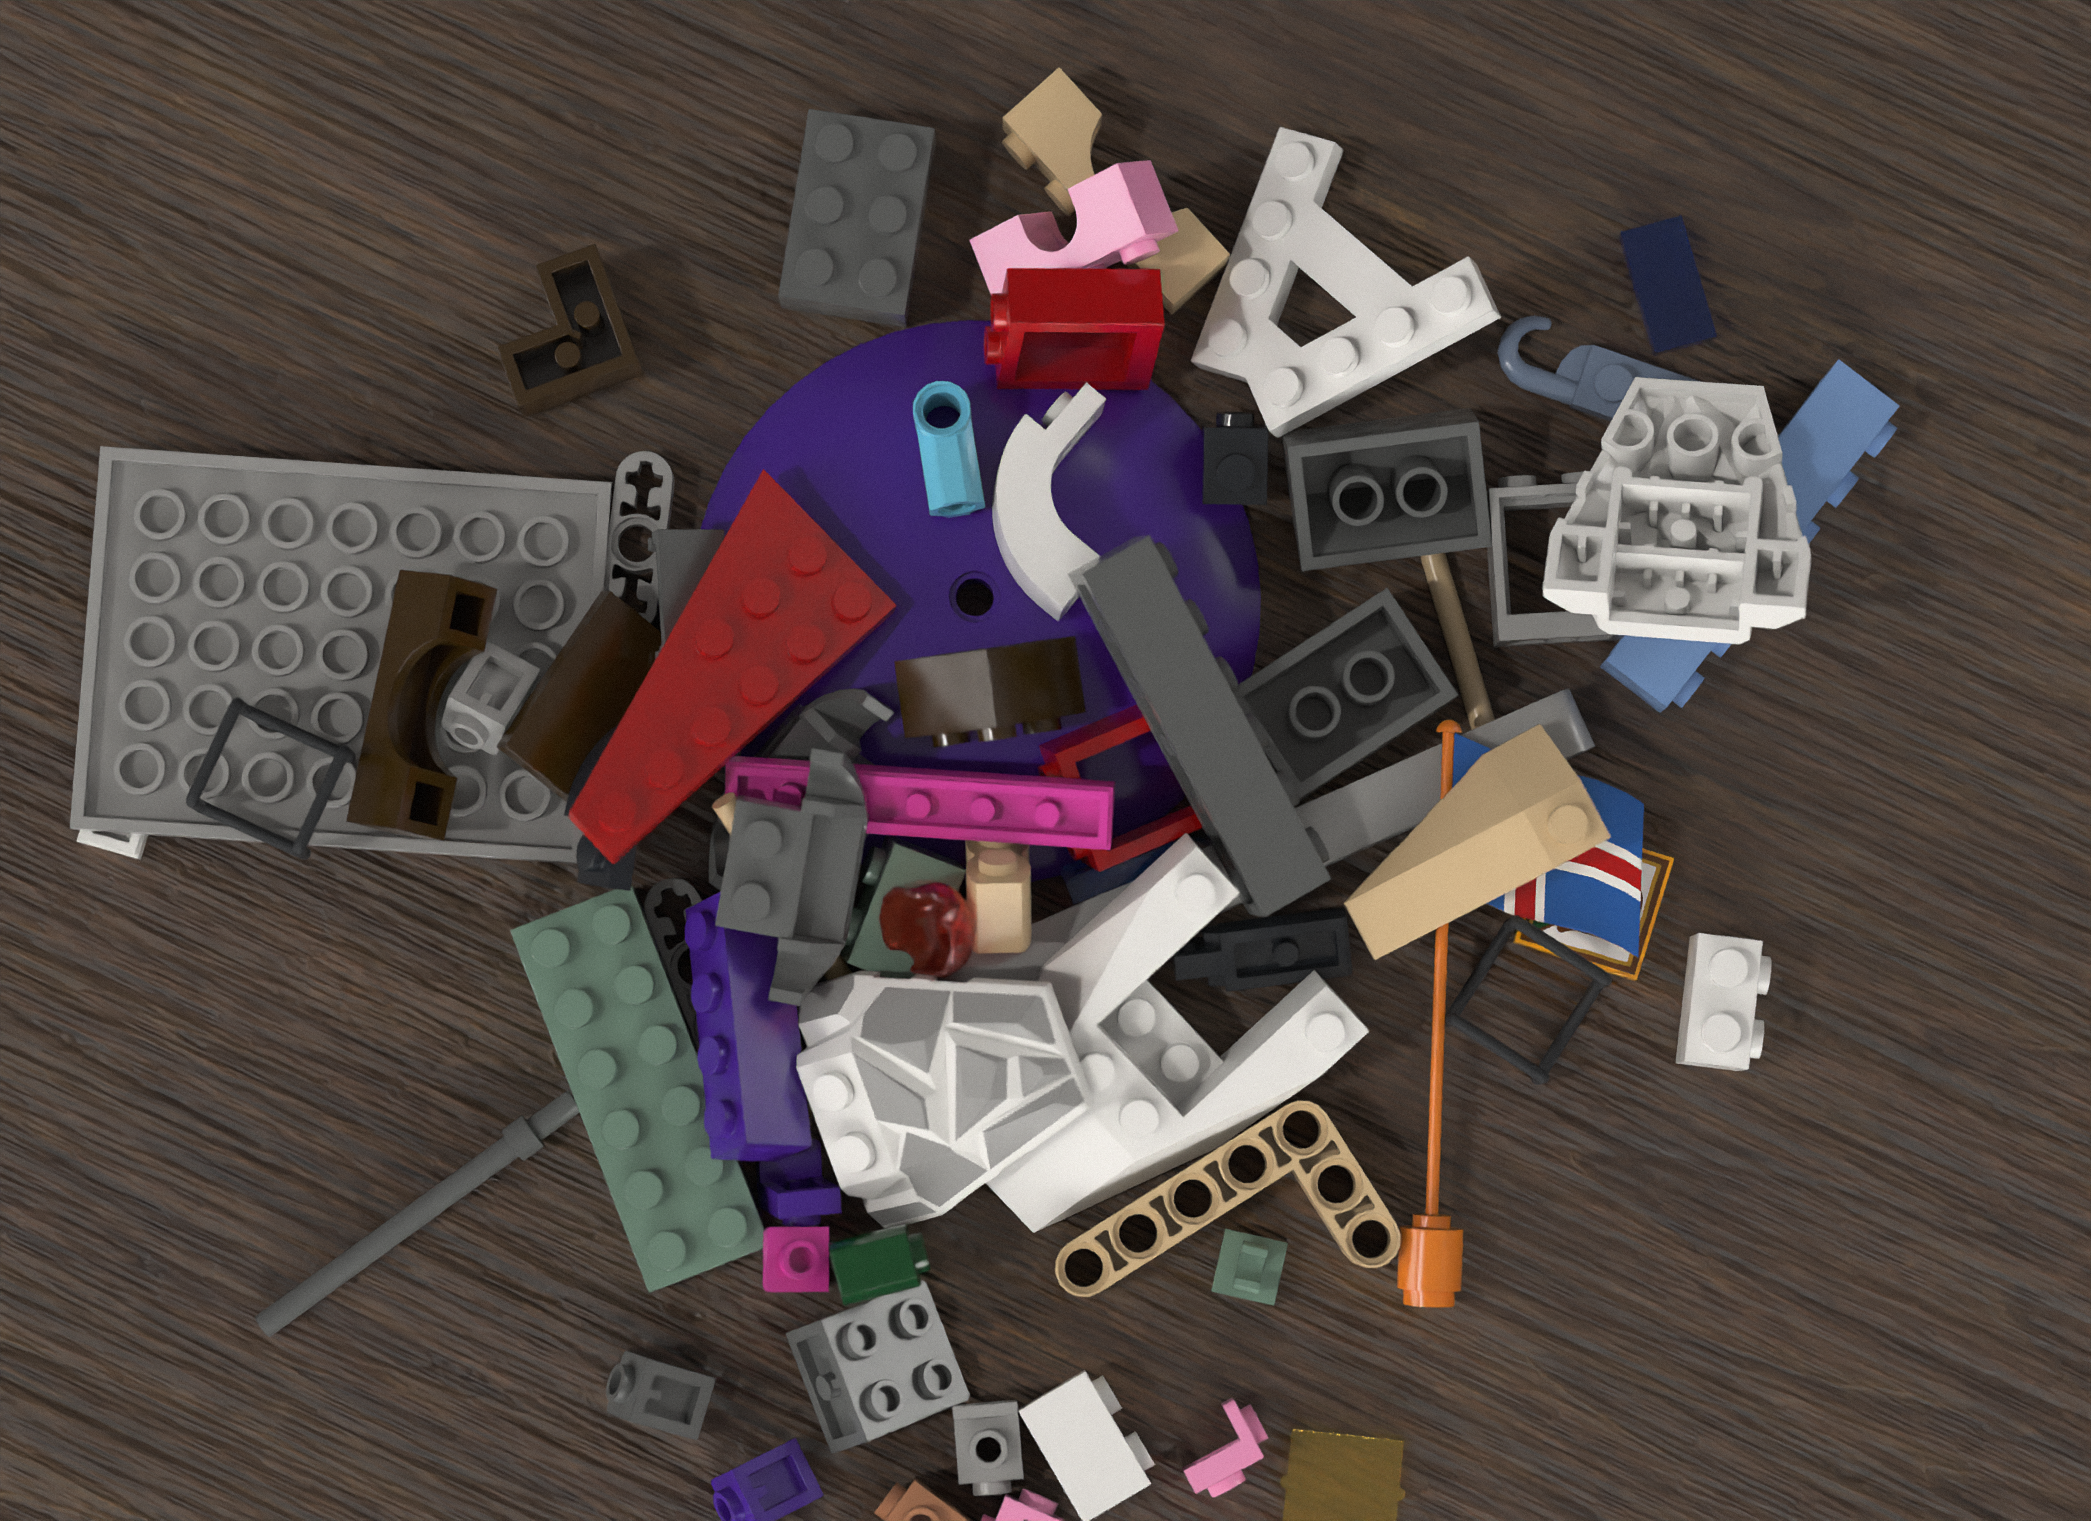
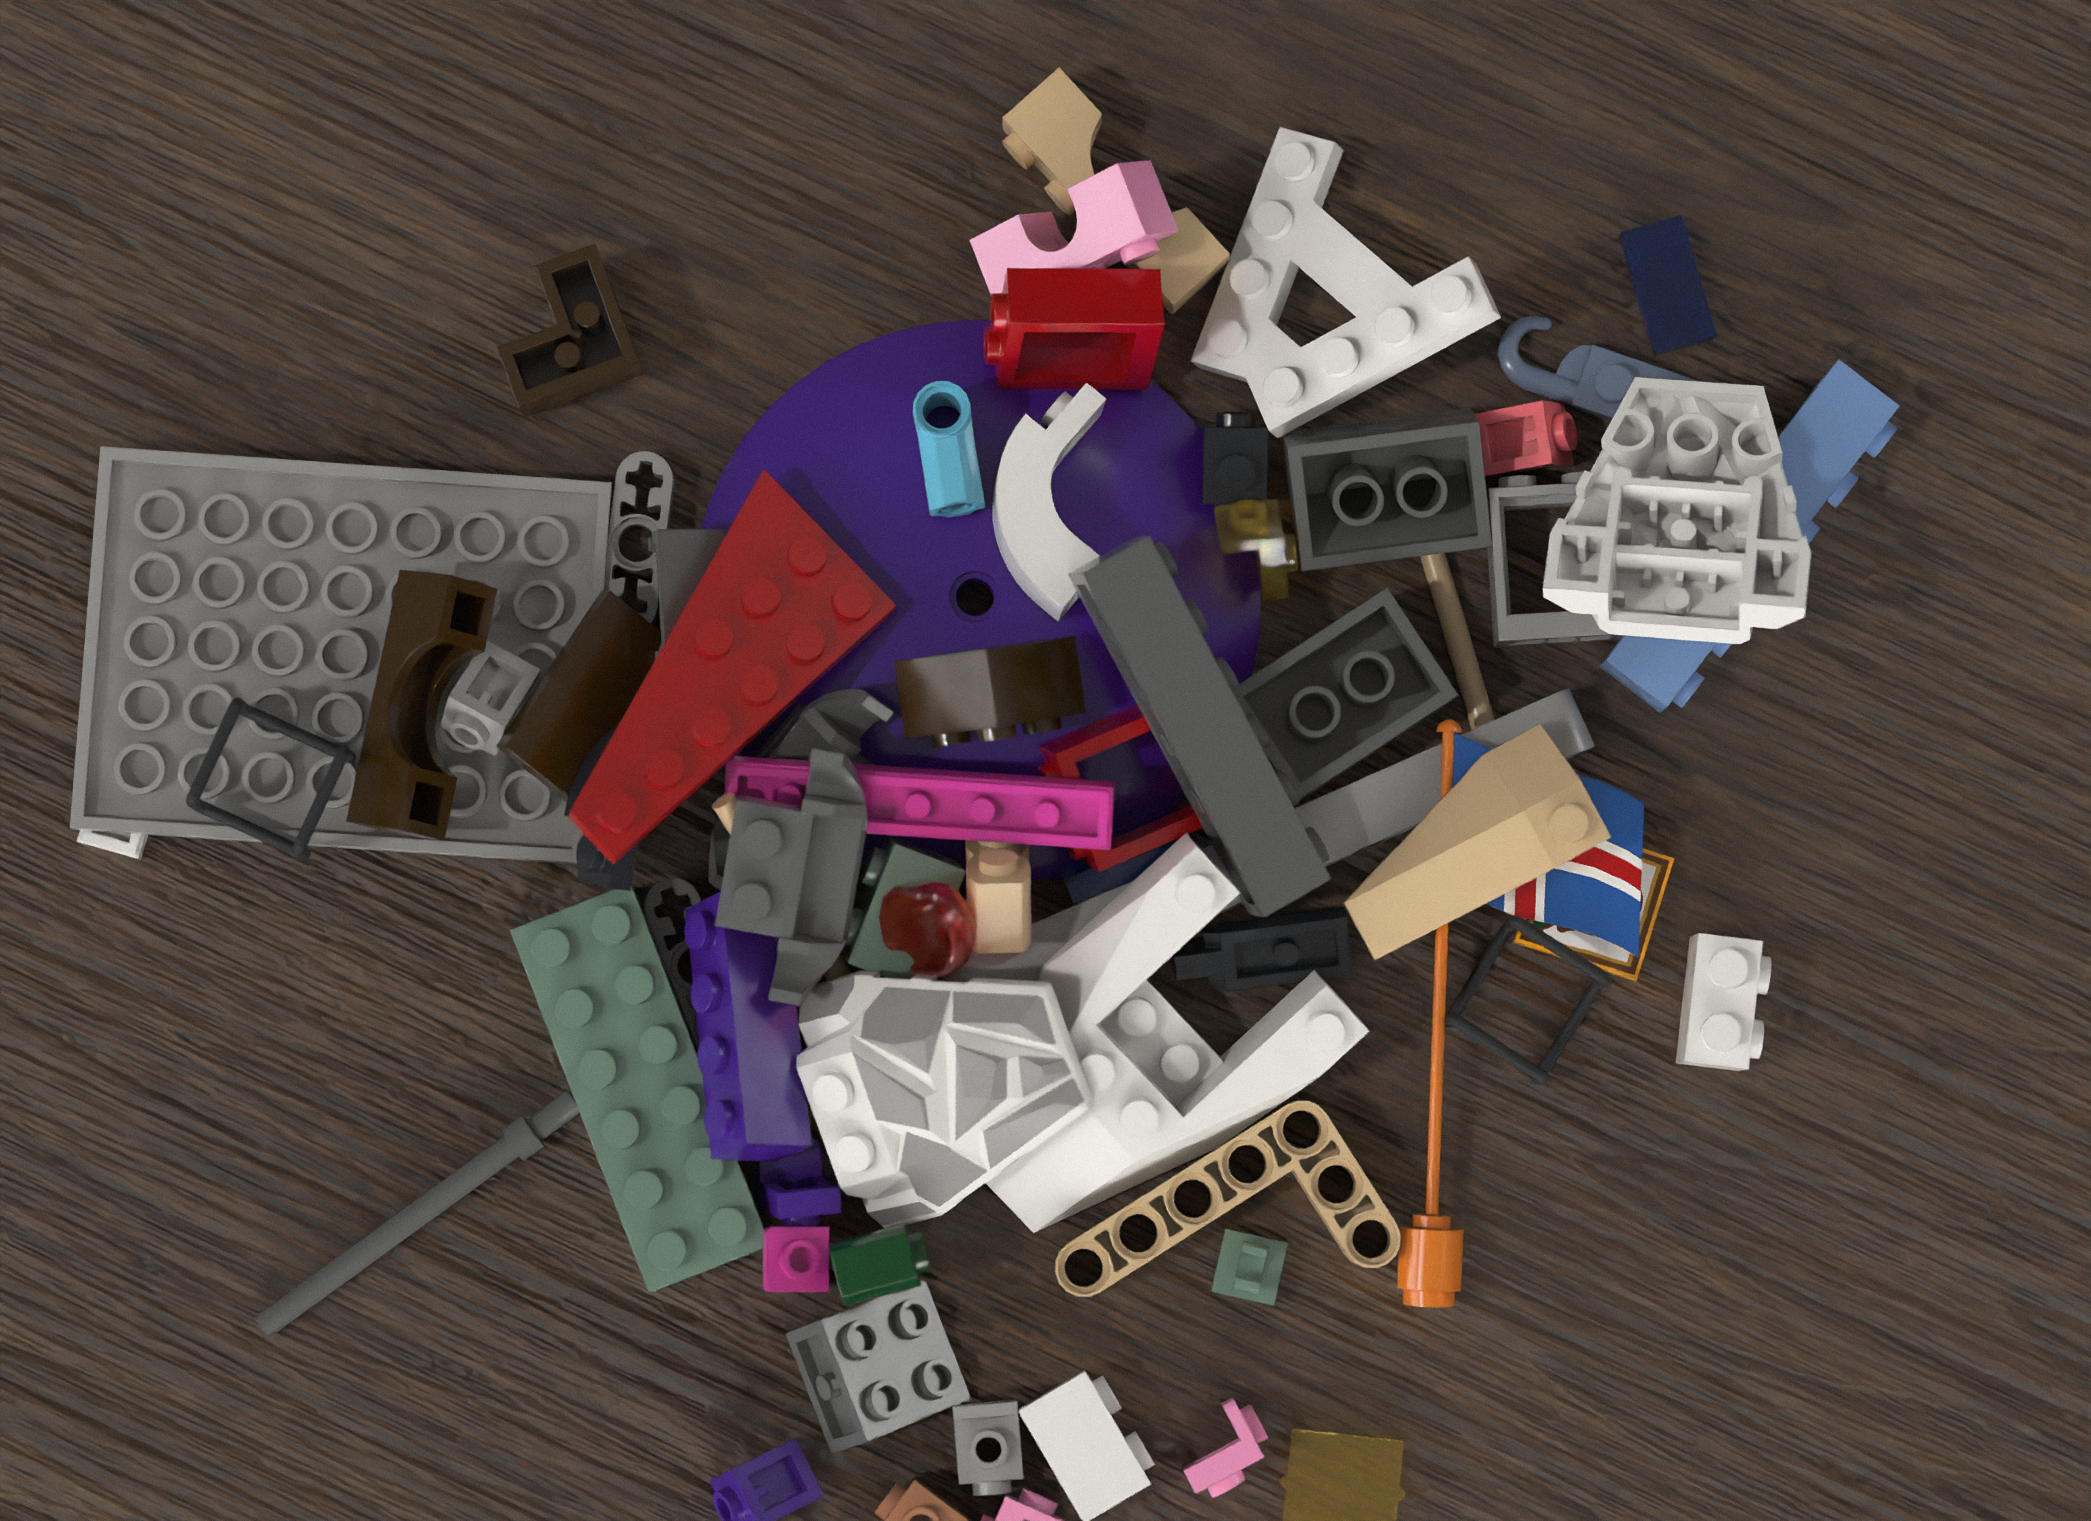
dark grey bracket [606,1351,716,1440] -> none
dark grey brick [778,109,936,327] -> none
none -> clear yellow bracket [1214,499,1298,601]
none -> coral bracket [1474,400,1577,478]

